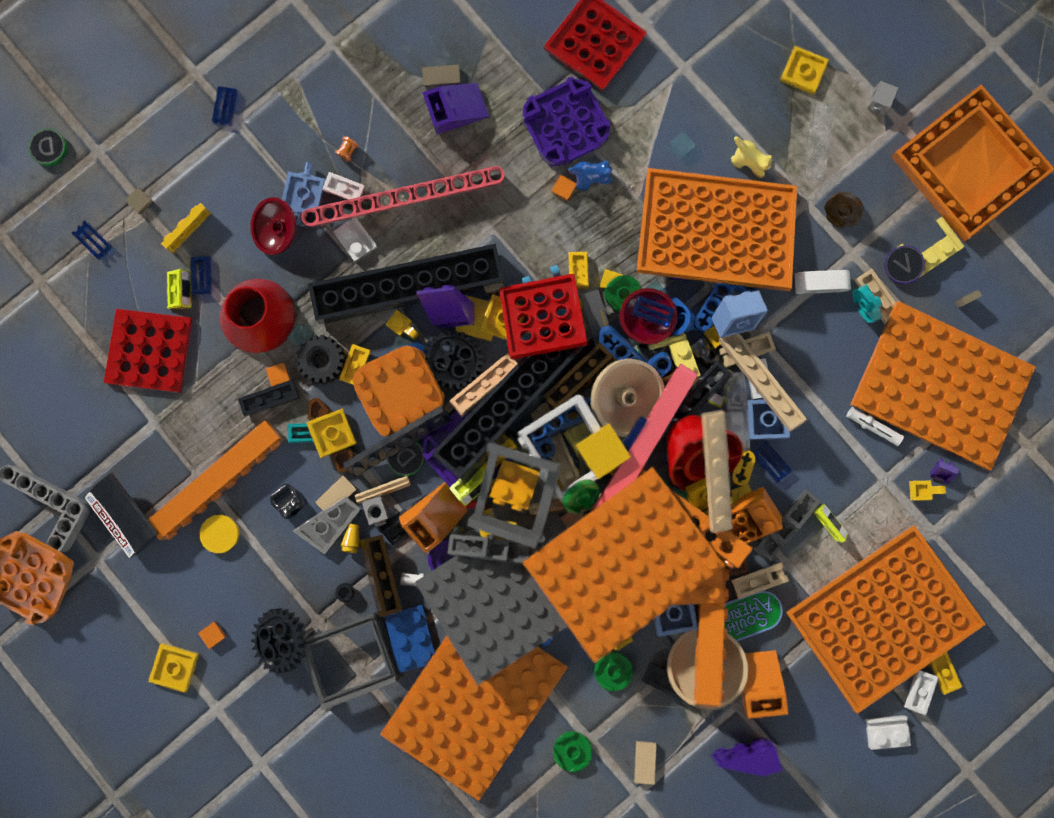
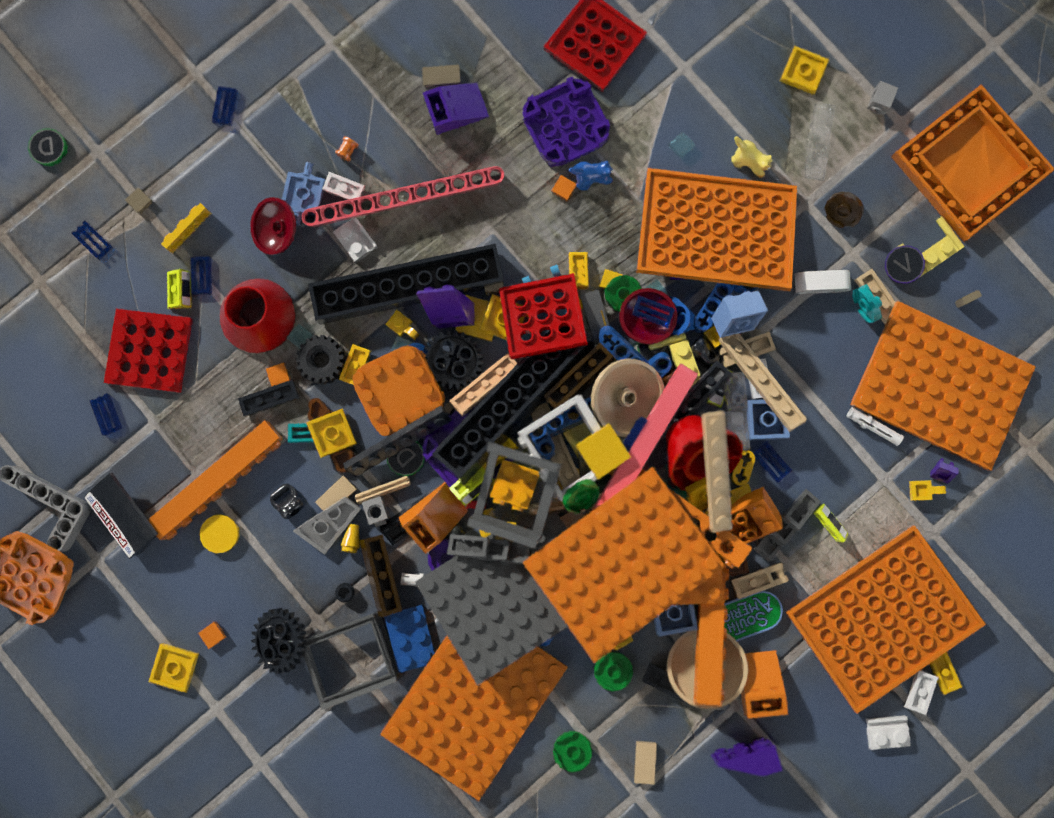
none -> clear blue tile [89,393,123,436]

